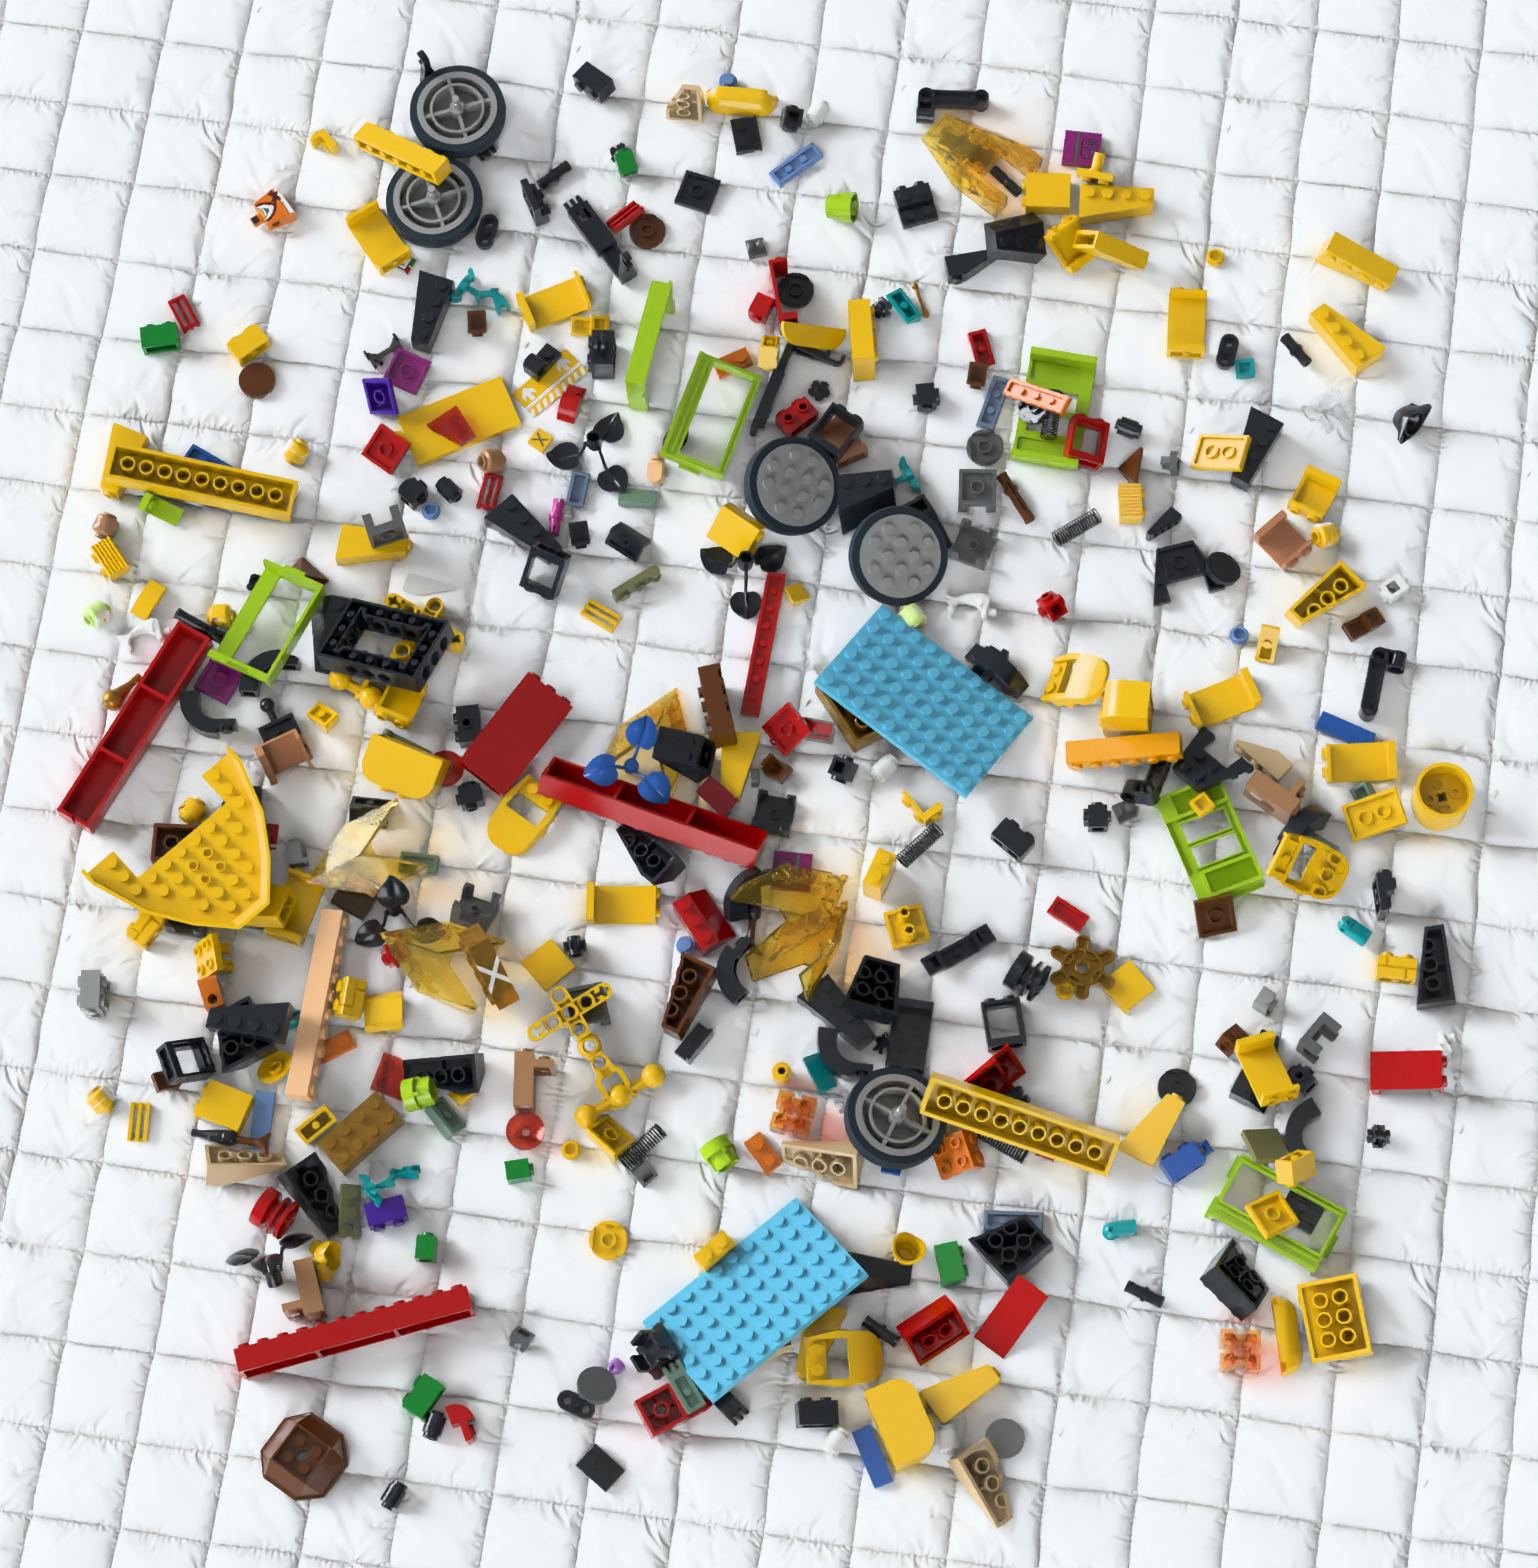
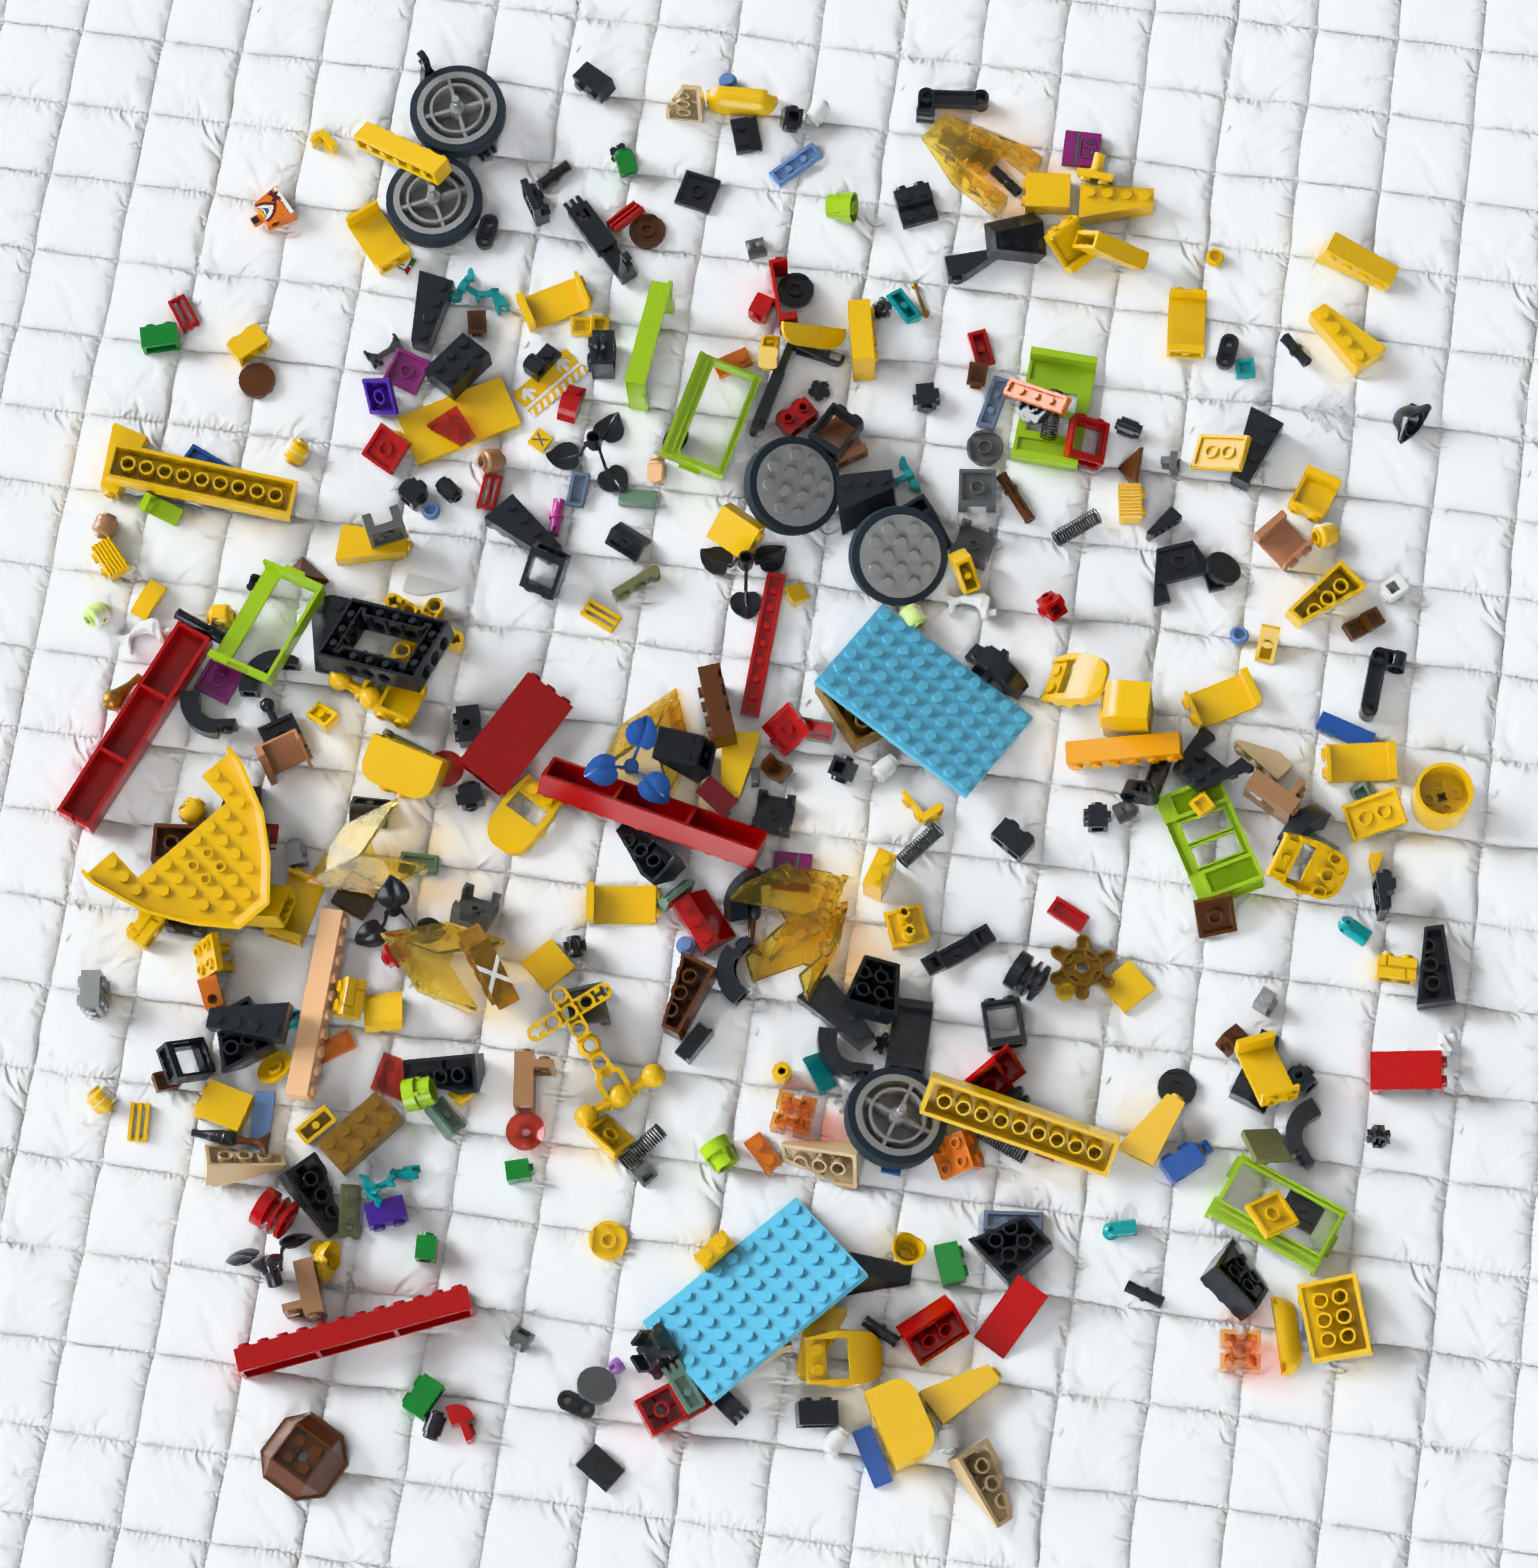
black brick [380,1479,407,1511] -> none
yellow plate [561,1140,581,1160] -> none
black bracket [568,520,590,549] -> none
dark grey tile [985,1418,1025,1459] -> none
yellow brick [1275,1149,1317,1187] -> none
dark grey panel [1296,1011,1342,1065] -> none
none -> black brick [424,332,492,401]
none -> sand green slope [657,879,696,913]
none -> yellow brick [947,548,981,595]
none -> yellow slope [1368,851,1384,877]

